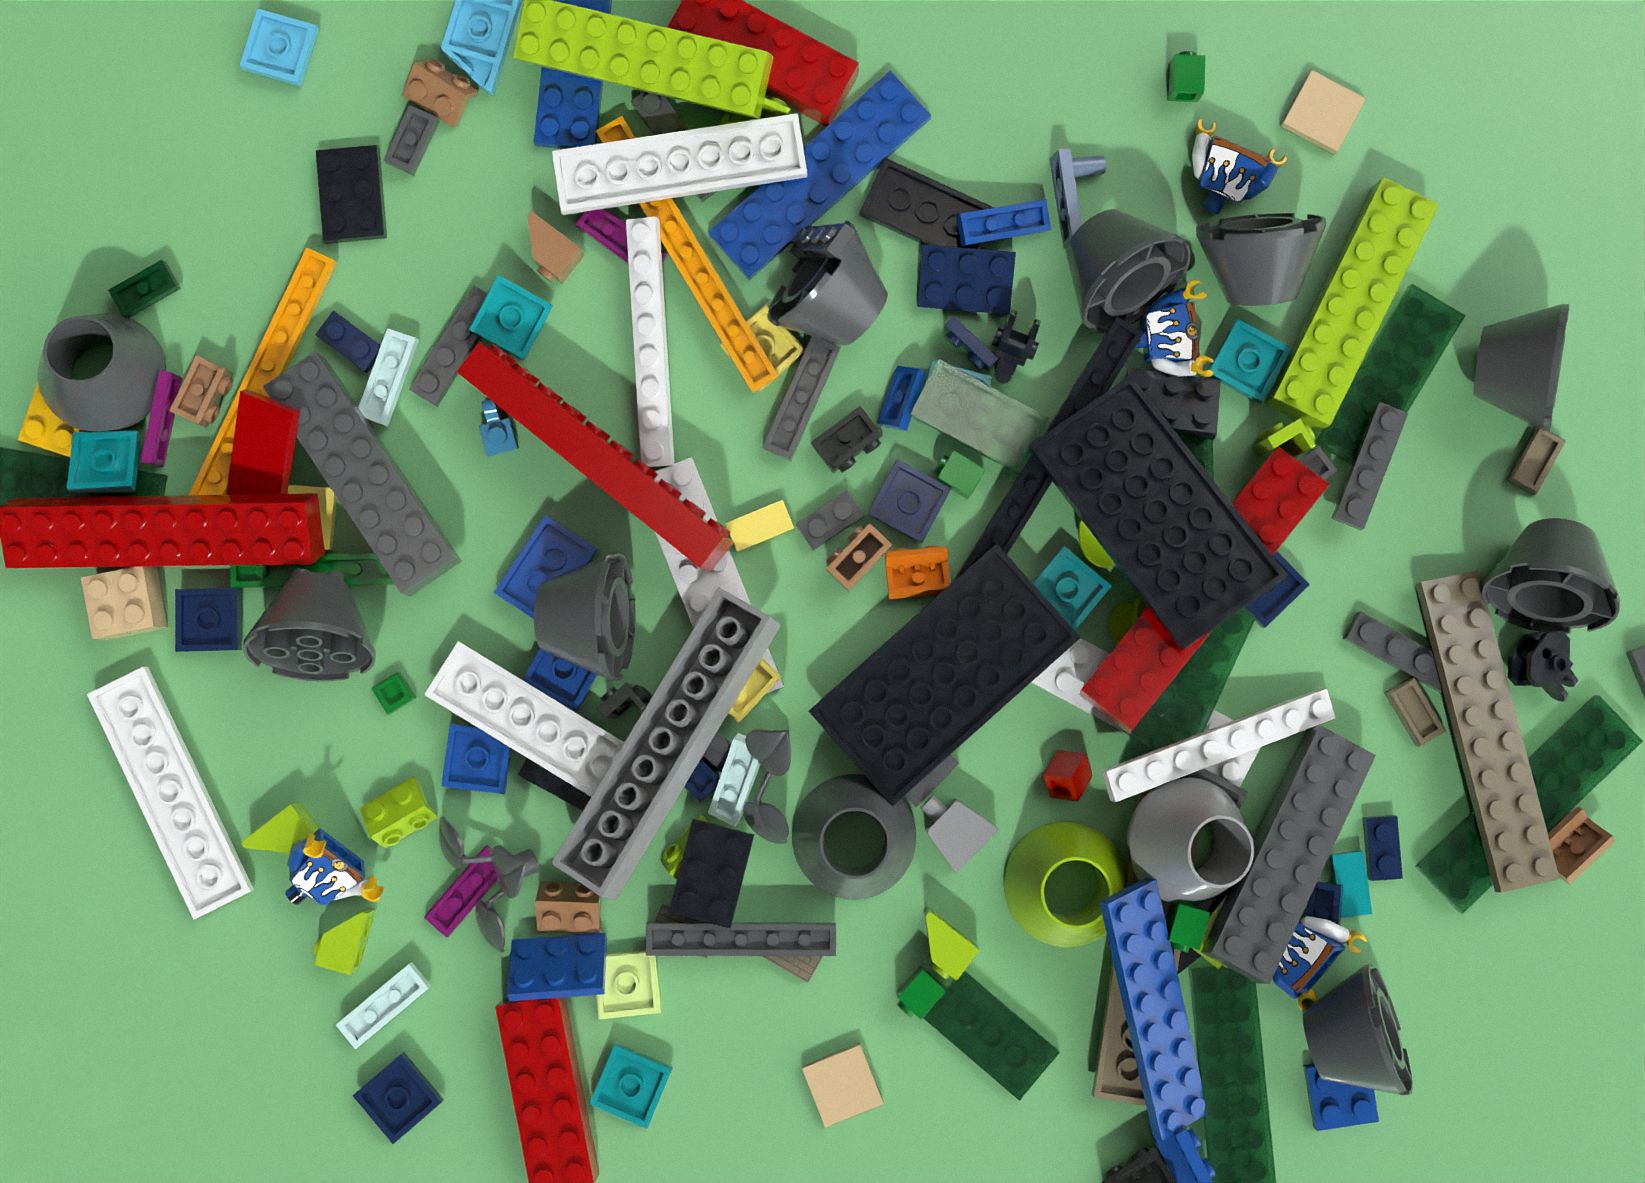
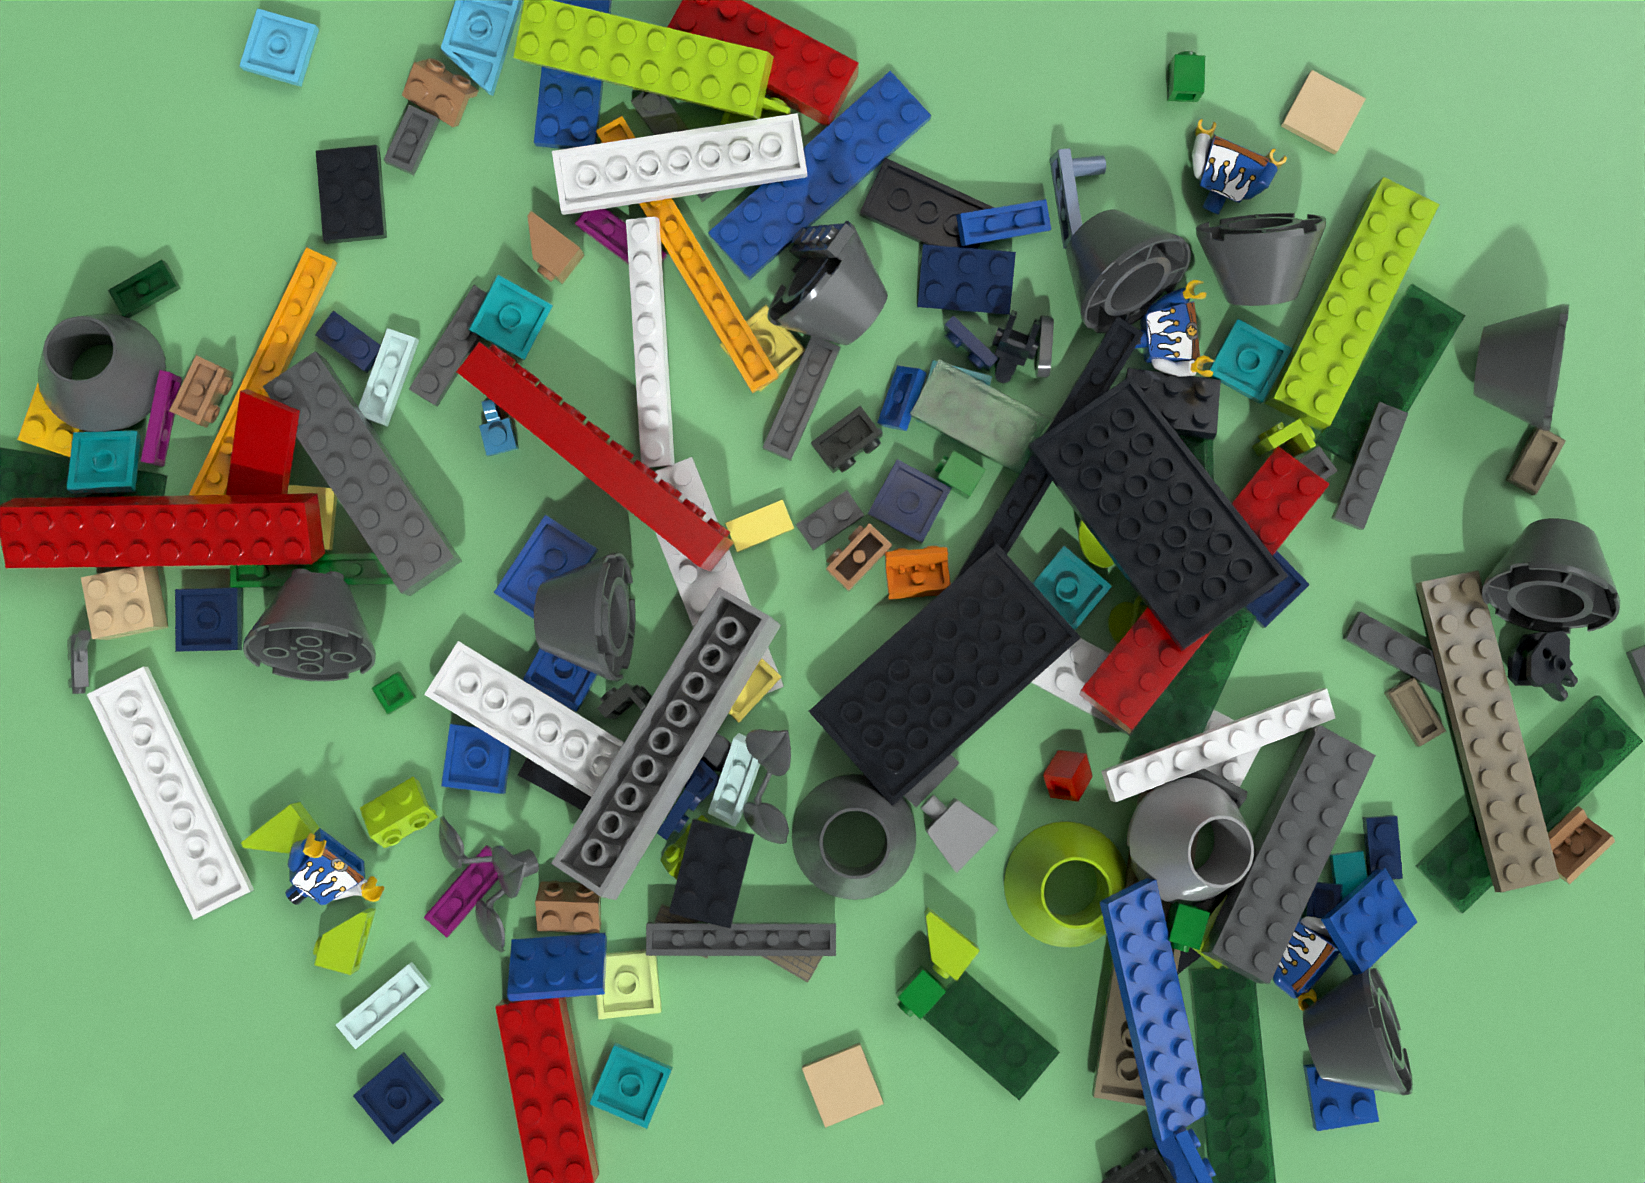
none -> dark grey piece [67,630,91,694]
none -> dark blue plate [657,775,706,840]
none -> dark grey tile [1035,316,1054,378]
none -> blue plate [1321,868,1417,975]

